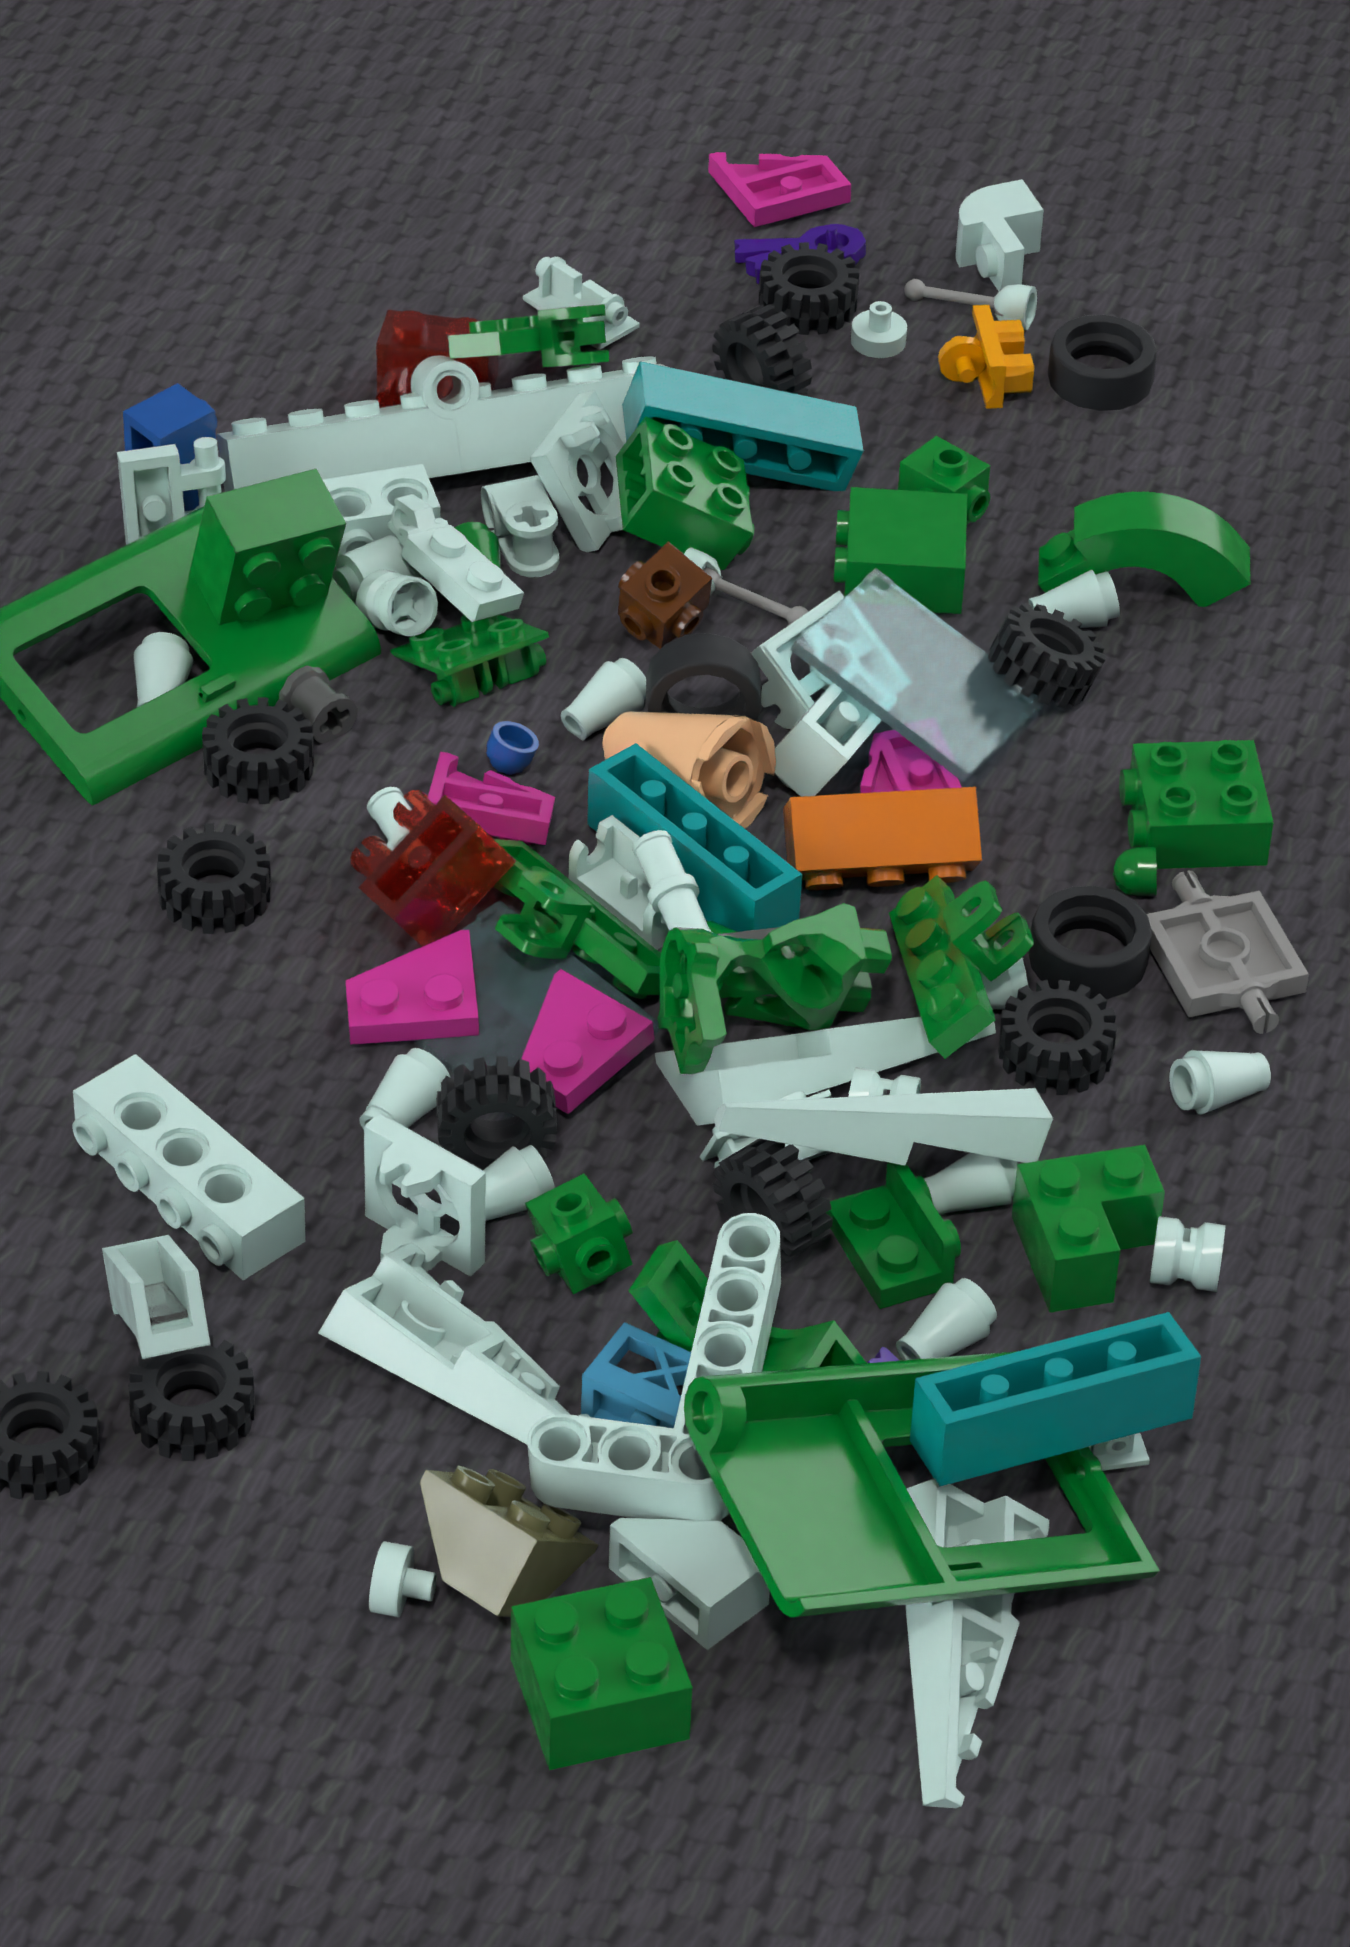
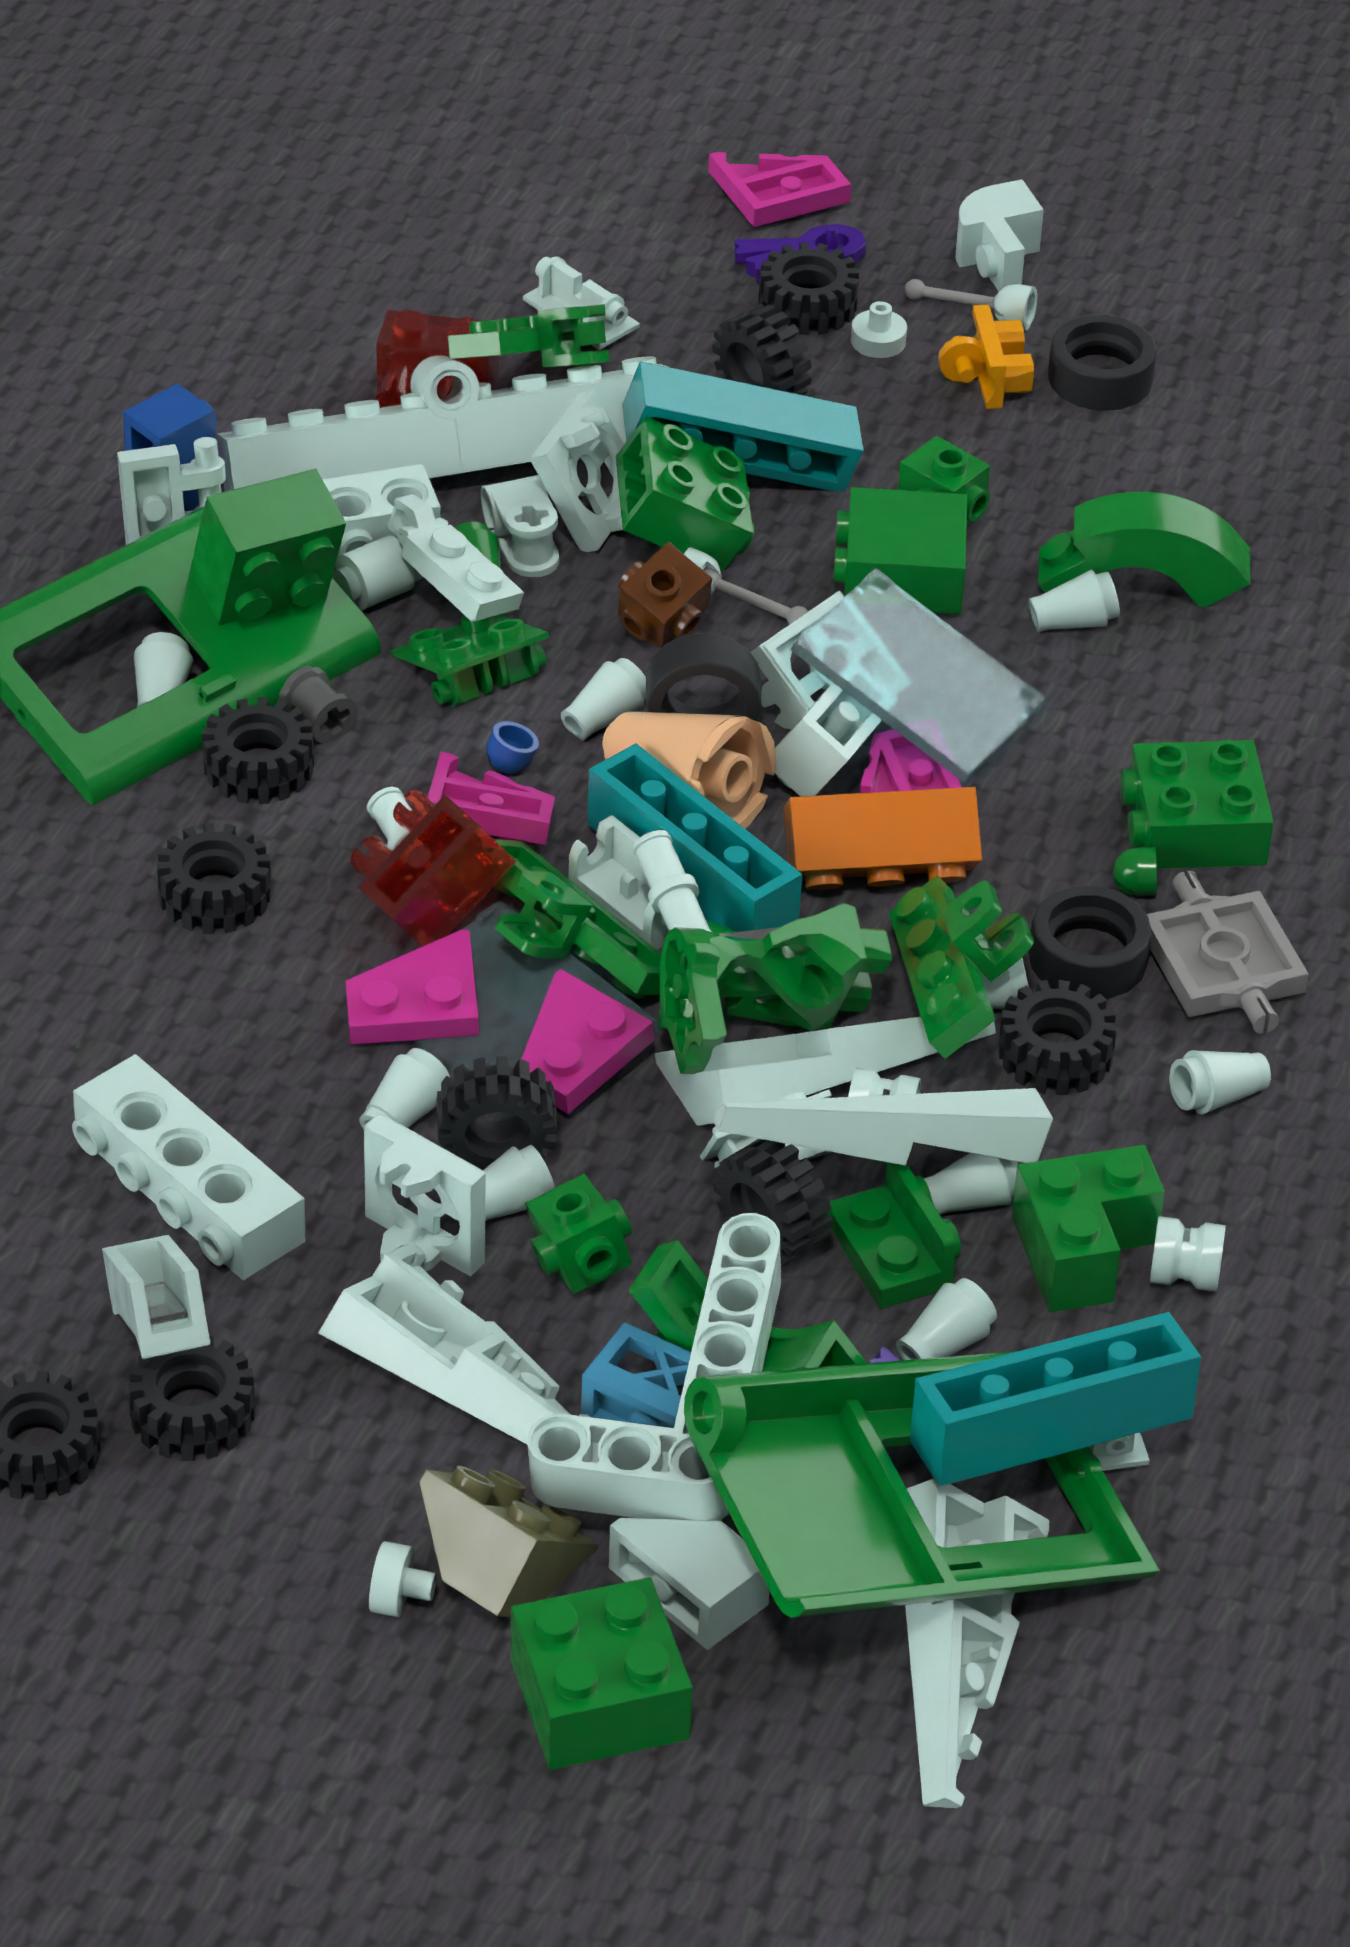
light aqua wheel [356,570,438,636] -> none
black tyre [988,603,1106,708] -> none

